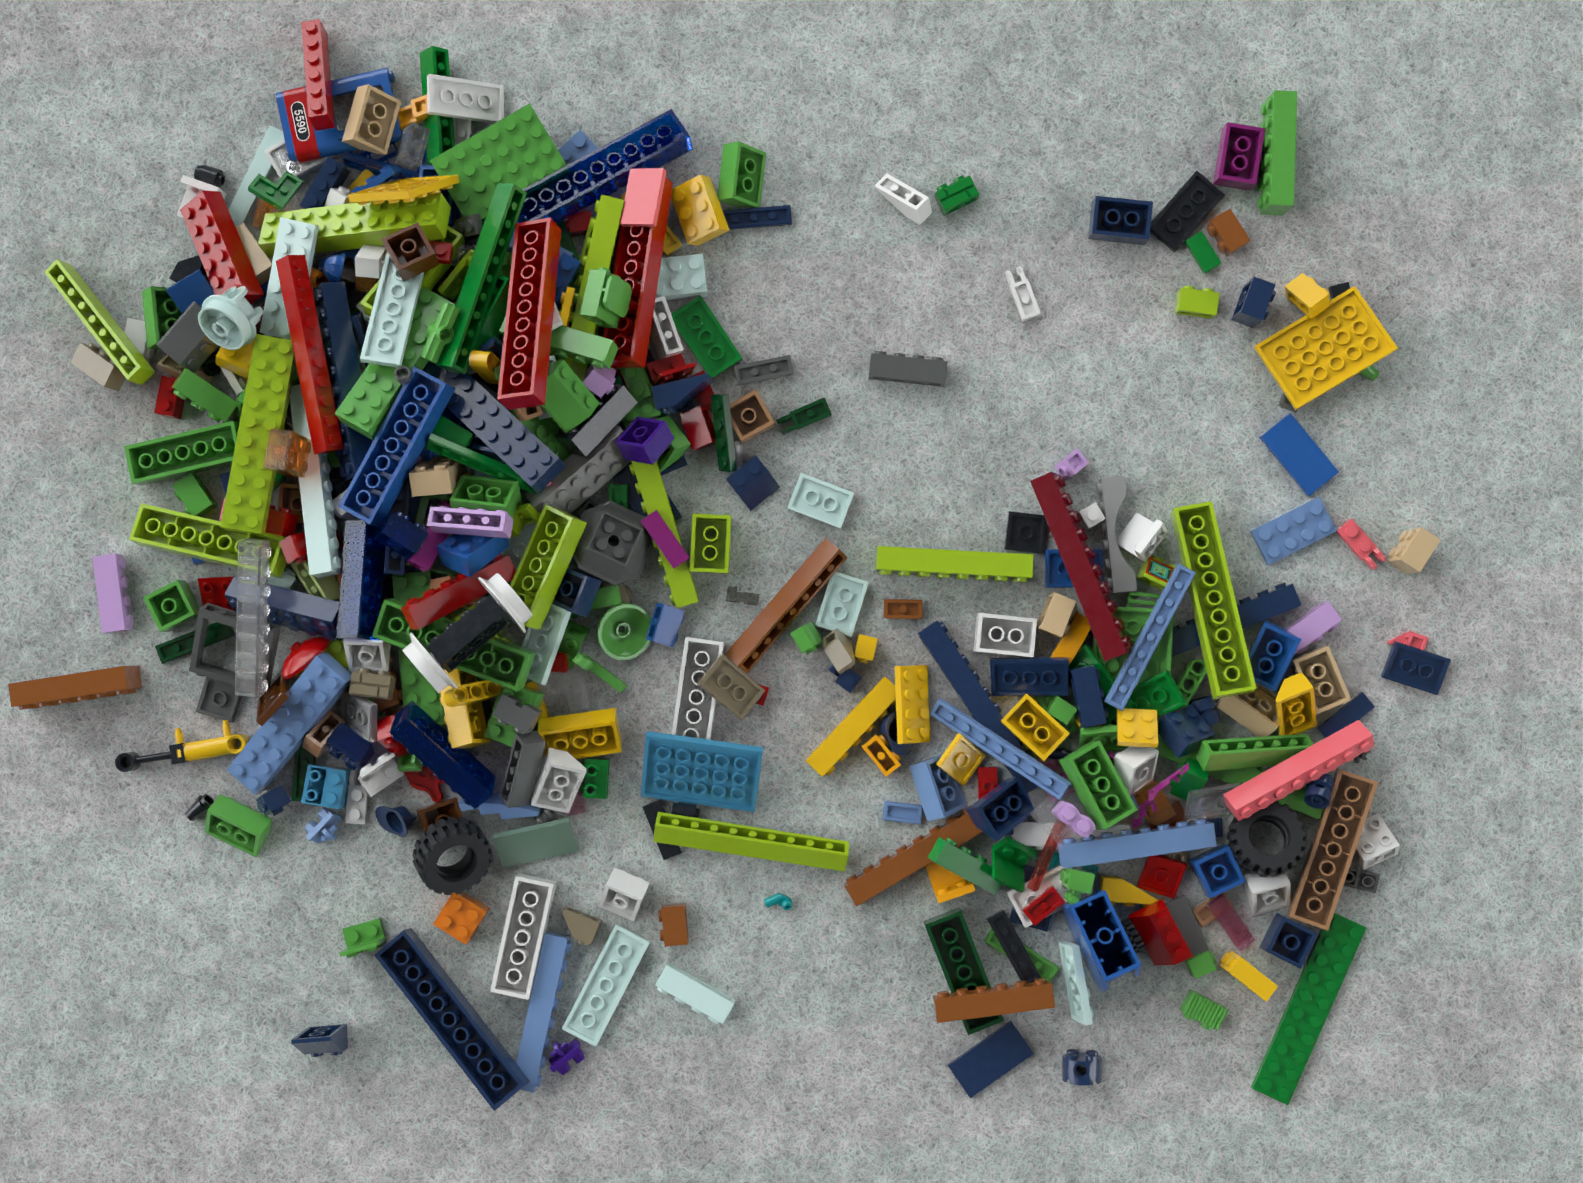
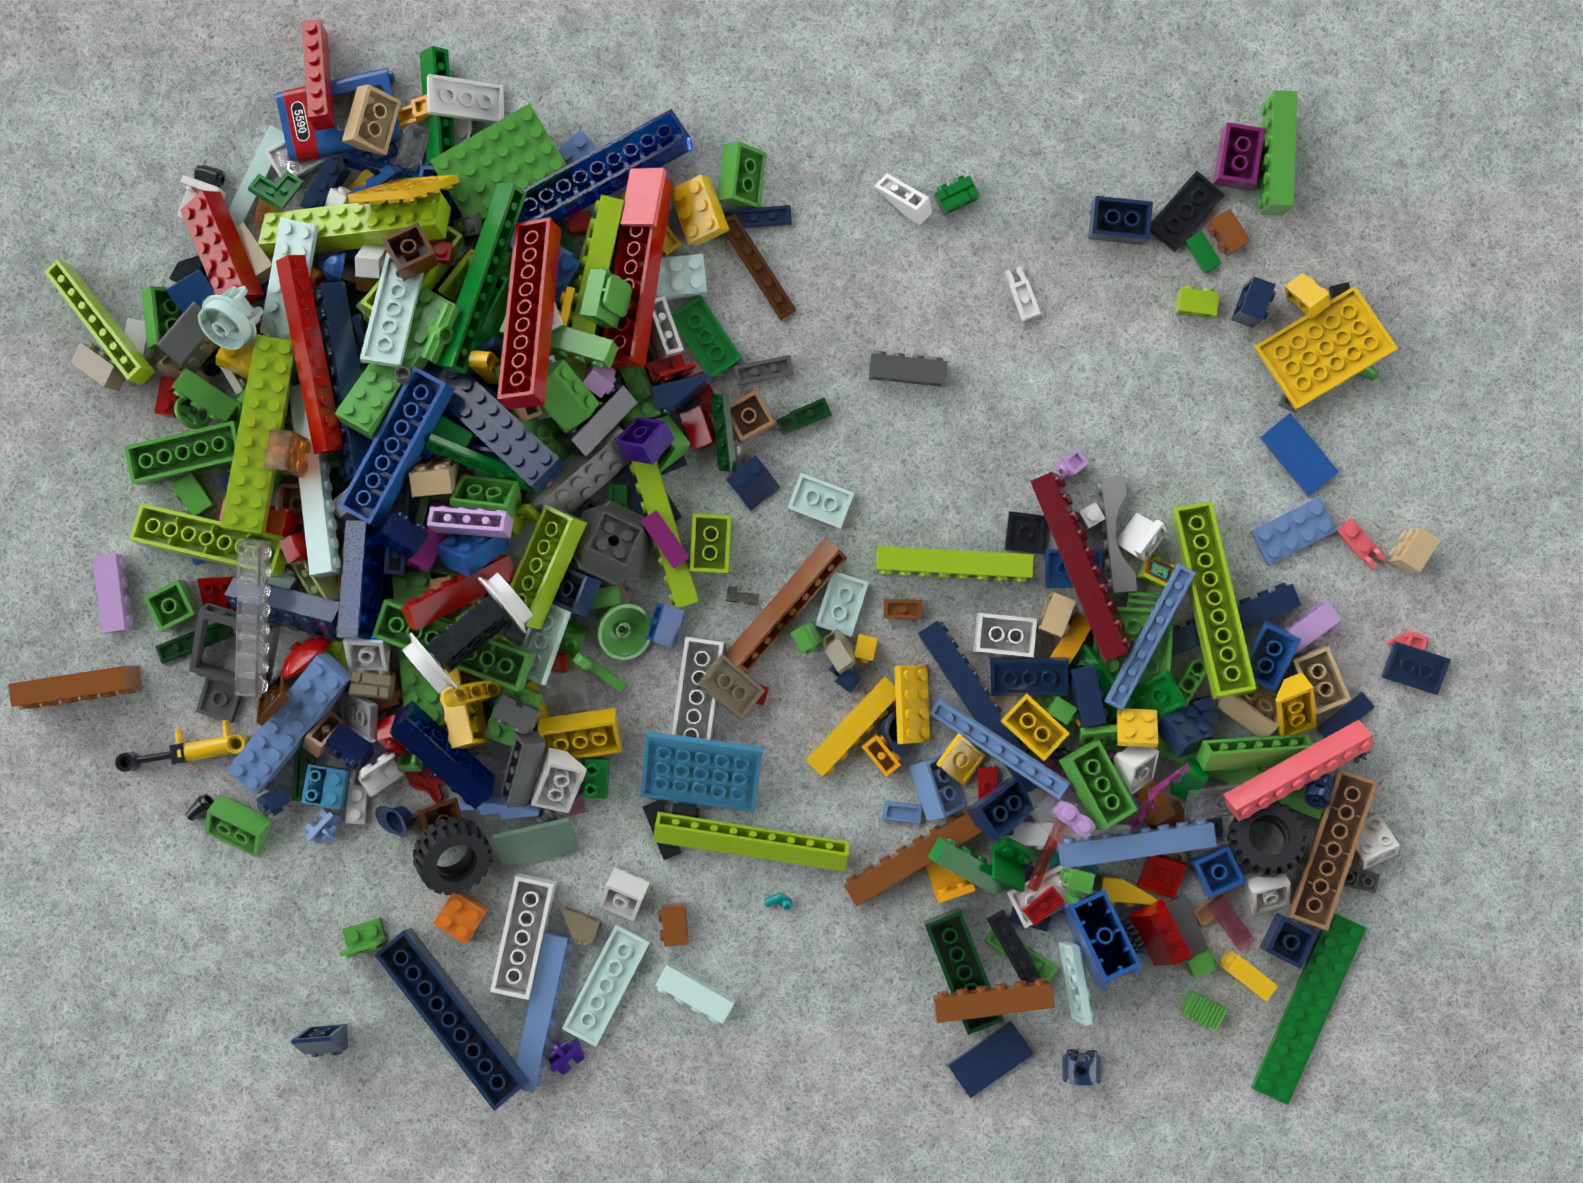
none -> bright green piece [174,397,212,429]
none -> reddish brown tile [725,214,797,321]

